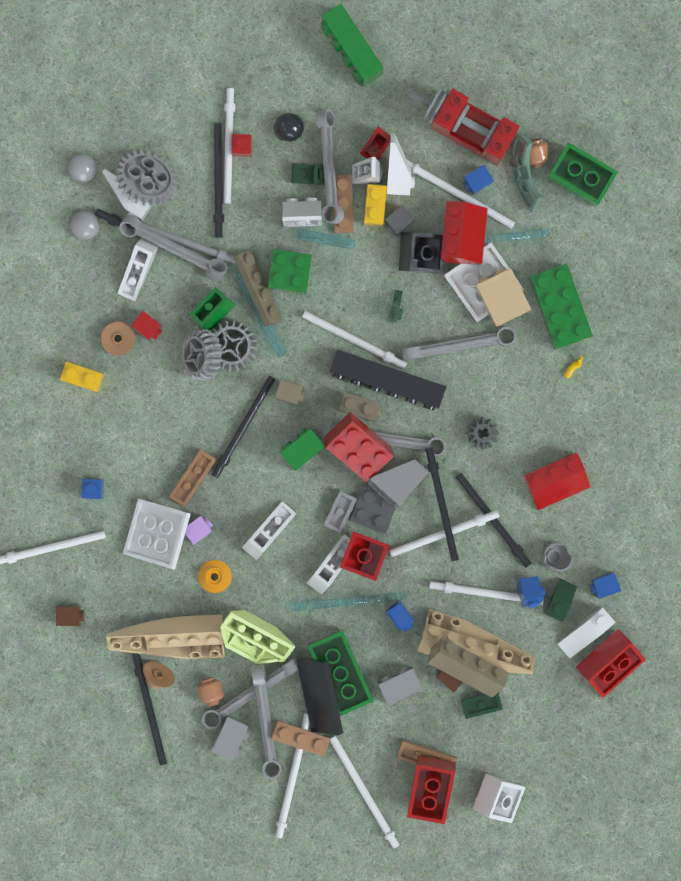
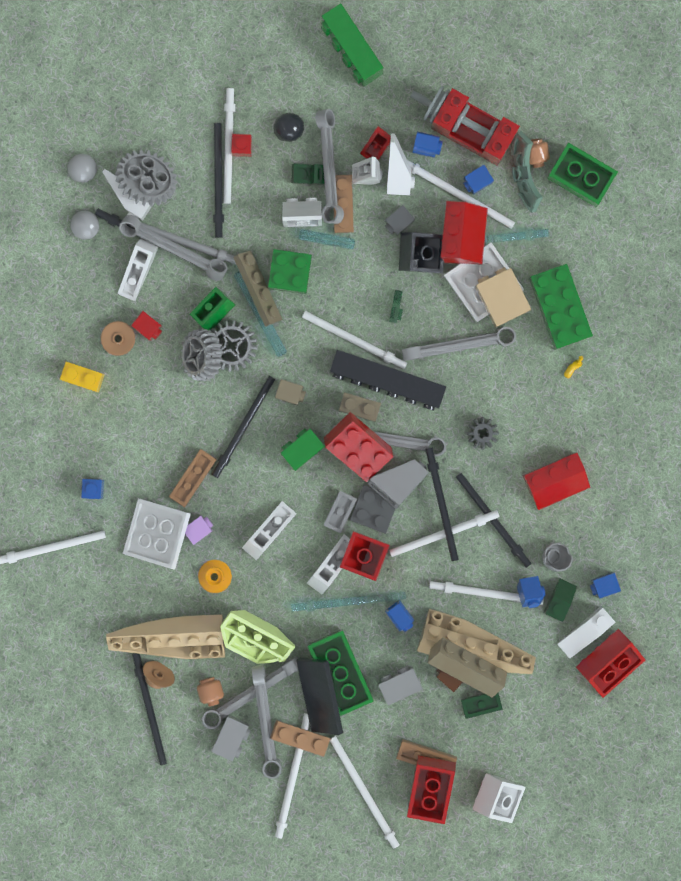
reddish brown brick [56,605,85,626] -> none
yellow brick [364,184,387,227] -> none
none -> blue brick [412,131,443,158]

